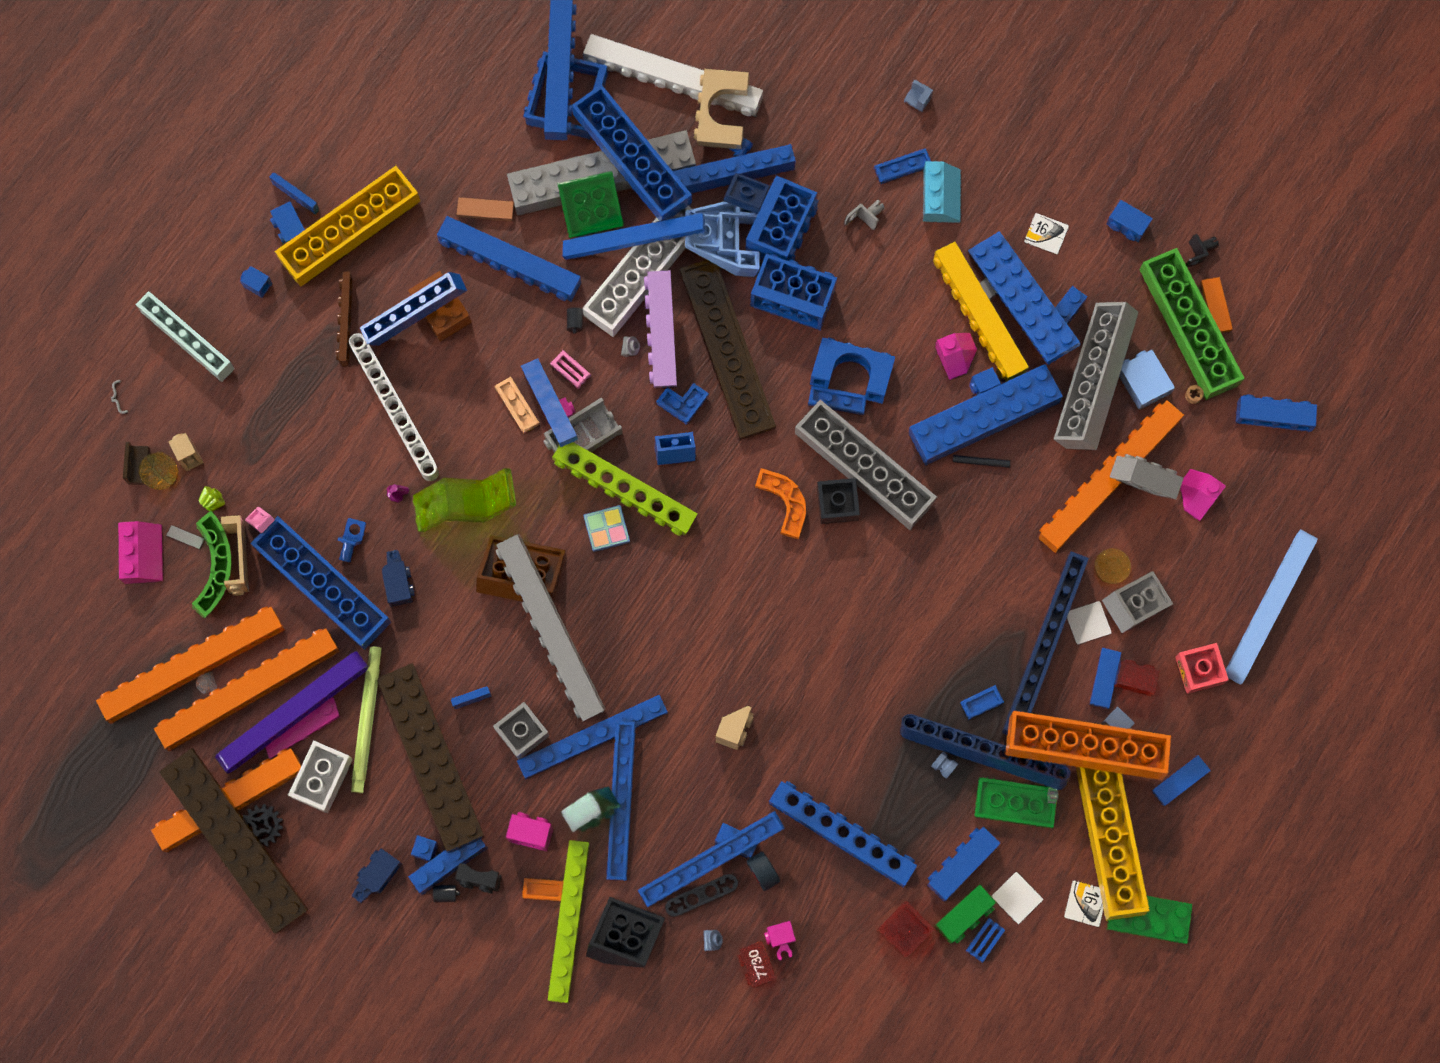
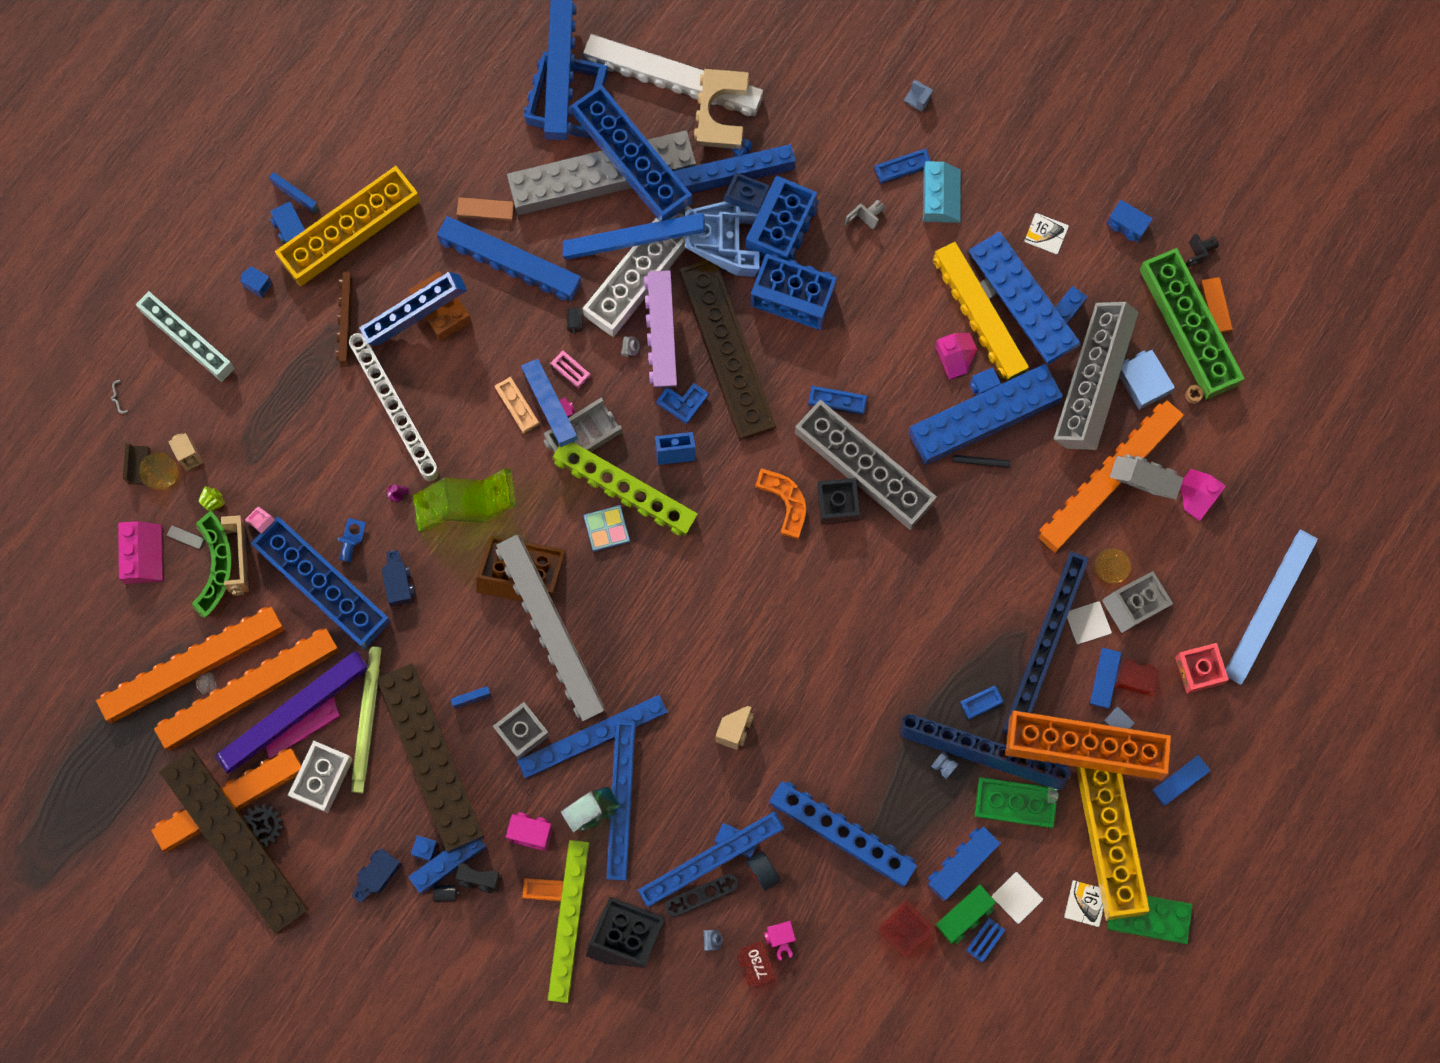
green plate [557,171,624,238] -> none
blue arch [810,337,895,404] -> none
blue brick [1236,395,1317,432] -> none

